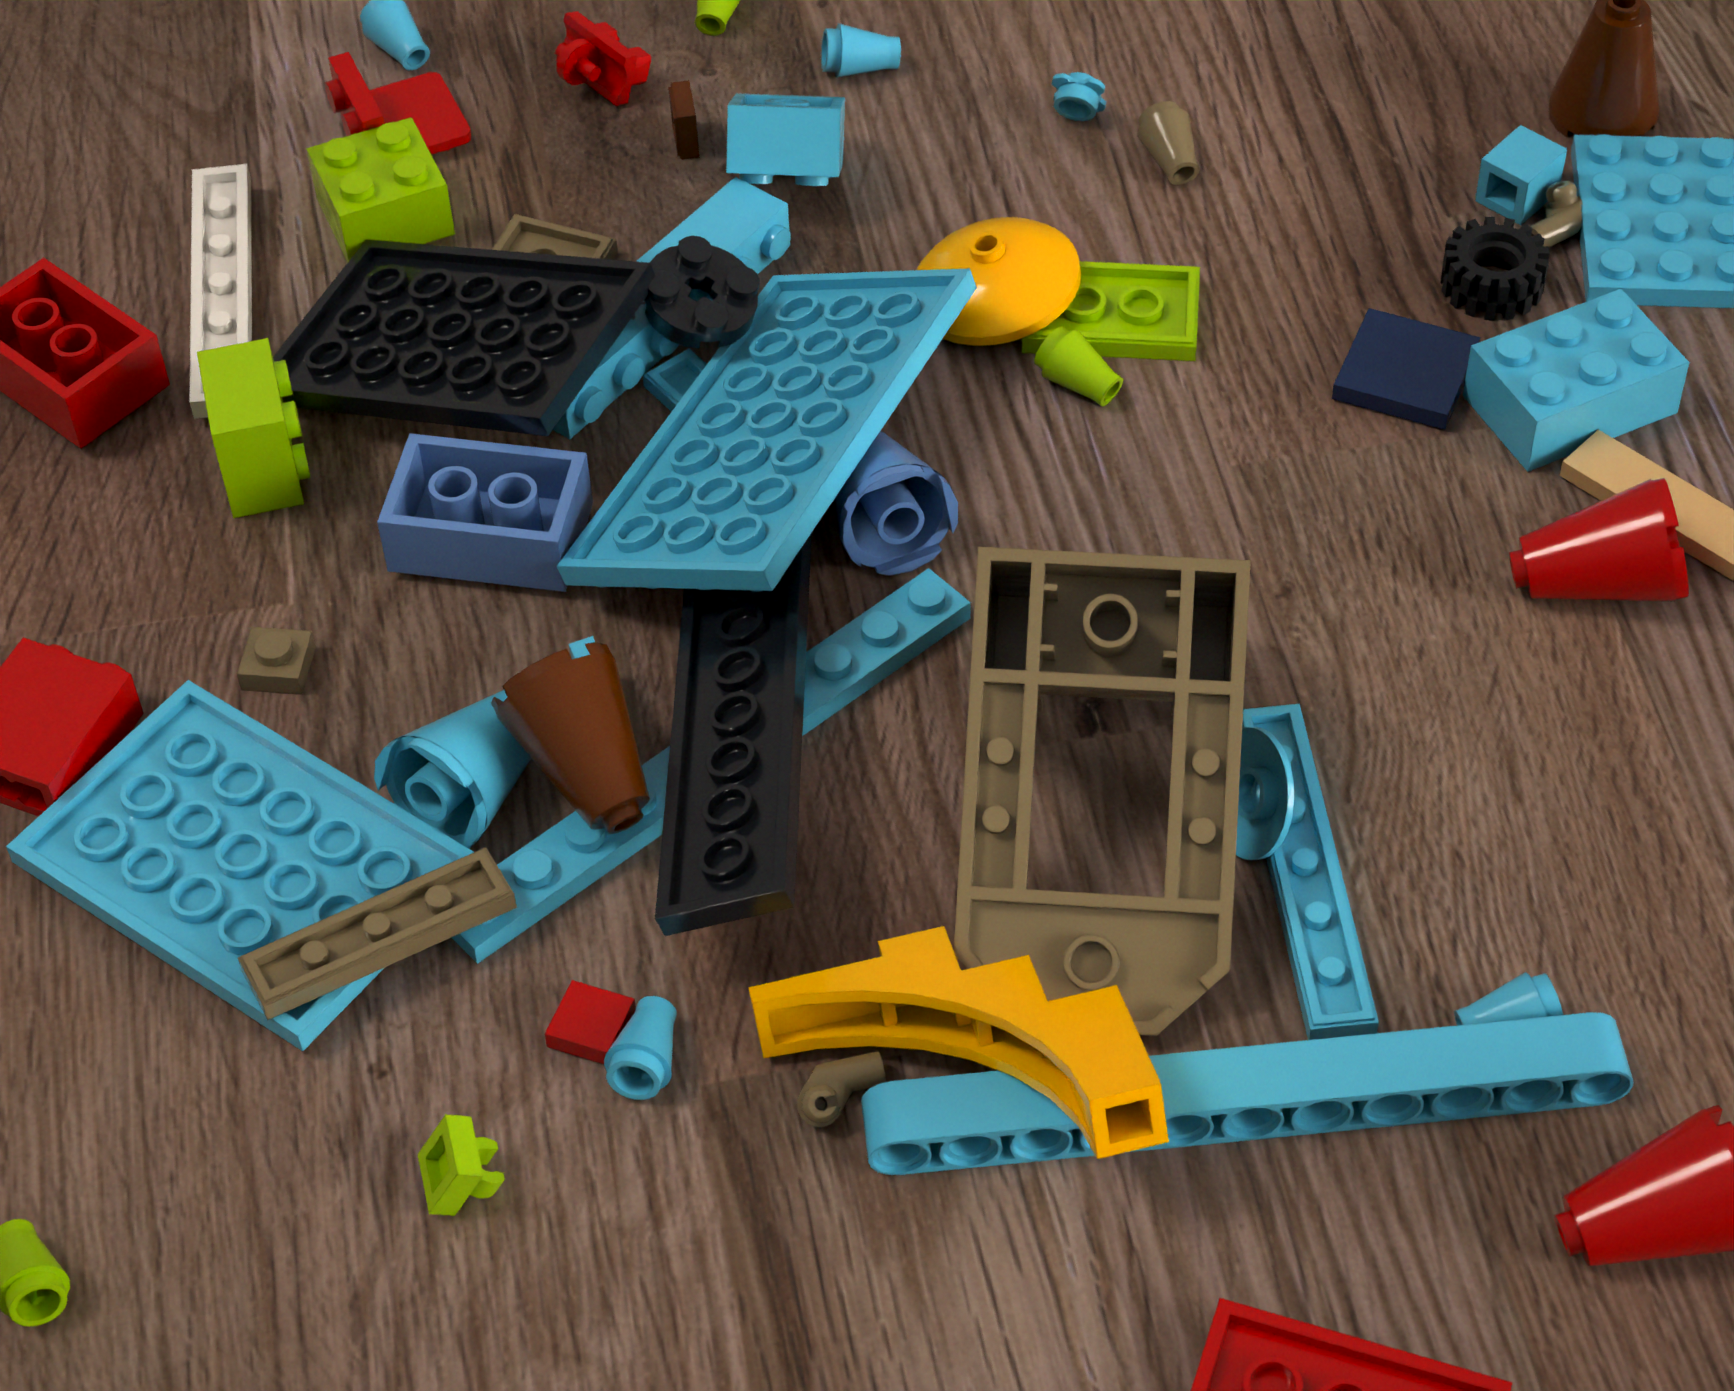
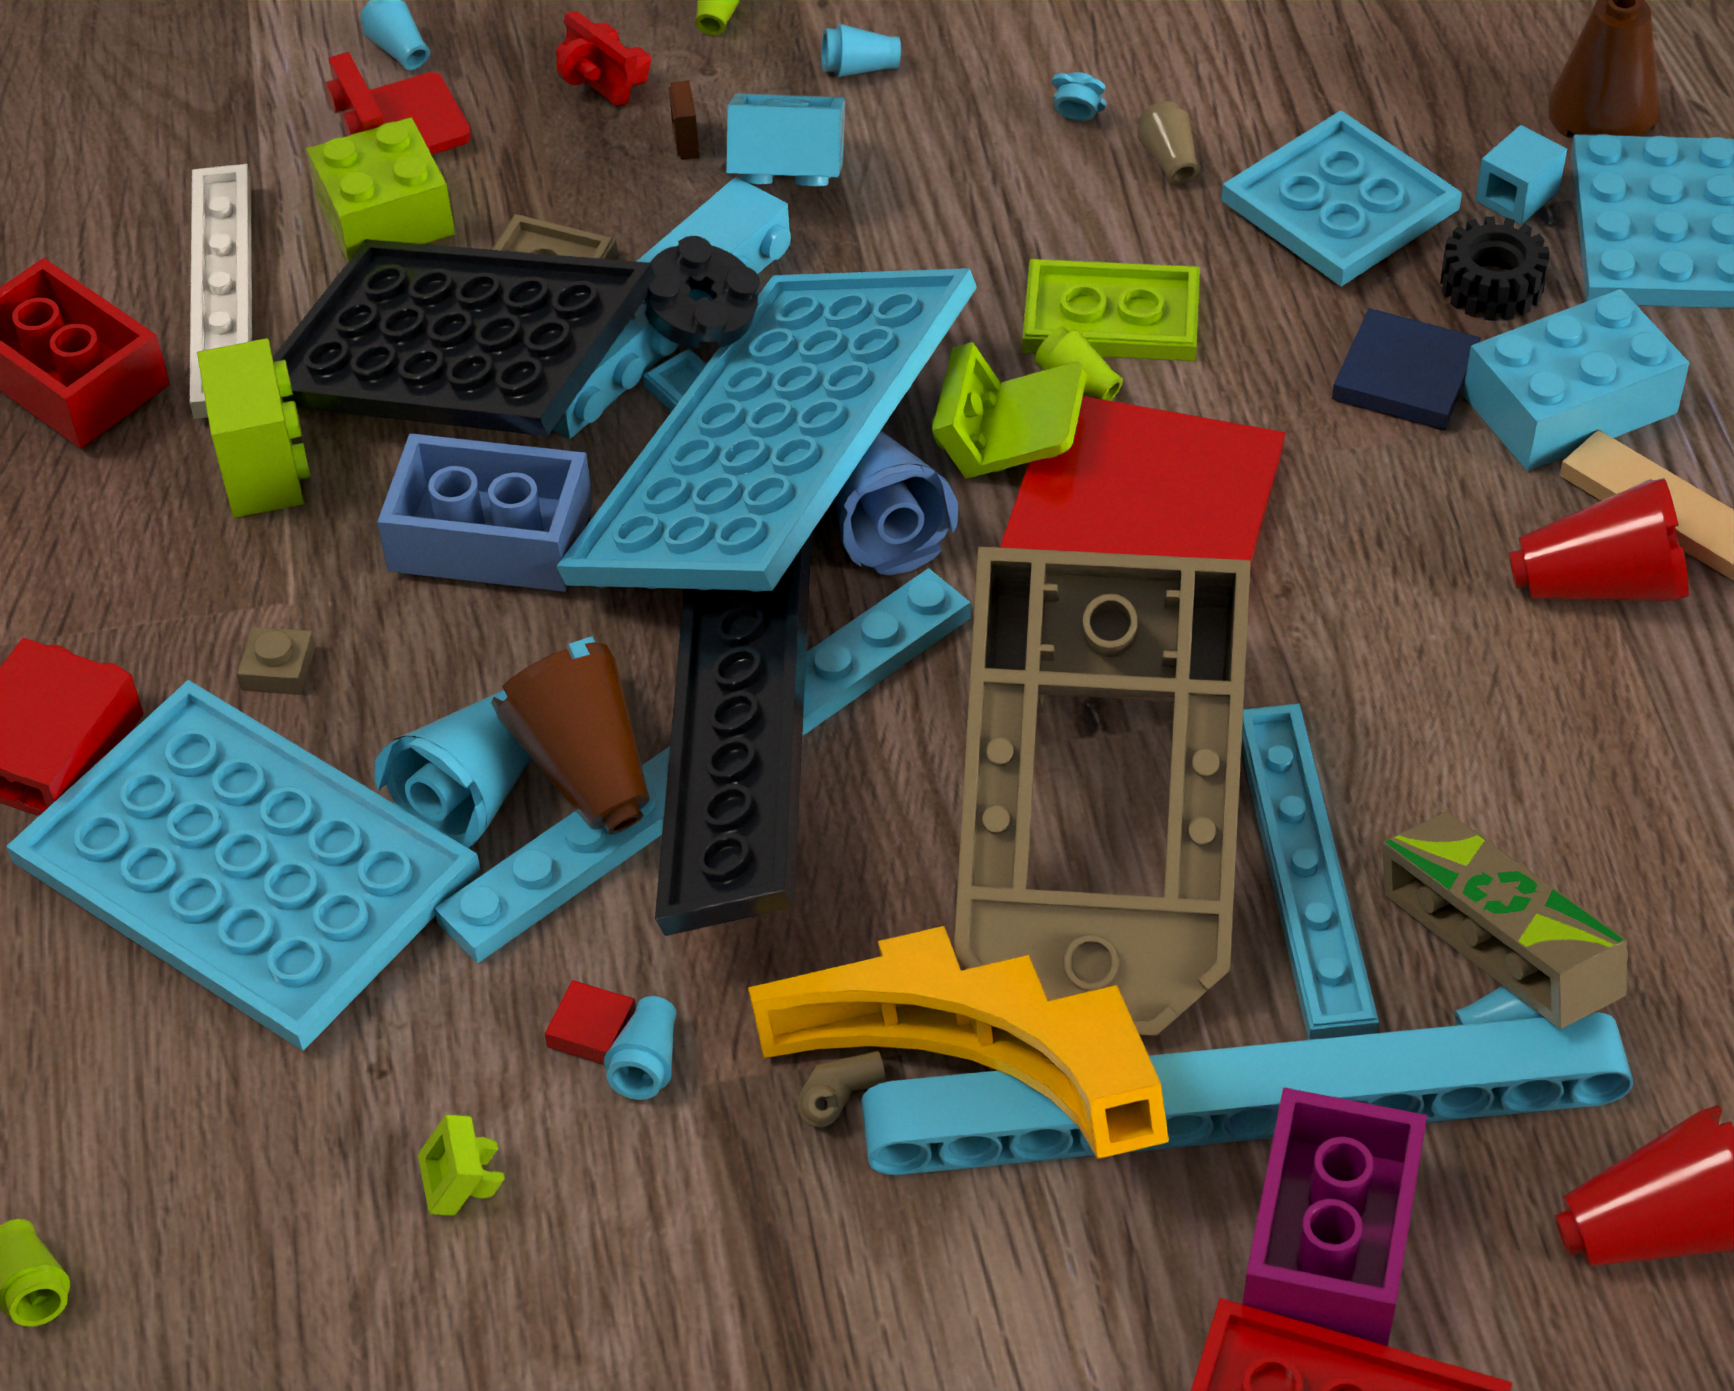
dark tan tile [238,847,517,1020] -> none
yellow dish [917,217,1081,346] -> none
medium azure dish [1236,727,1294,860] -> none
dark tan arm [1530,181,1582,248] -> none
none -> lime bracket [932,342,1087,479]
none -> red tile [1000,396,1286,569]
none -> medium azure plate [1221,110,1462,287]
none -> magenta brick [1242,1087,1427,1346]
none -> dark tan brick [1382,811,1628,1029]

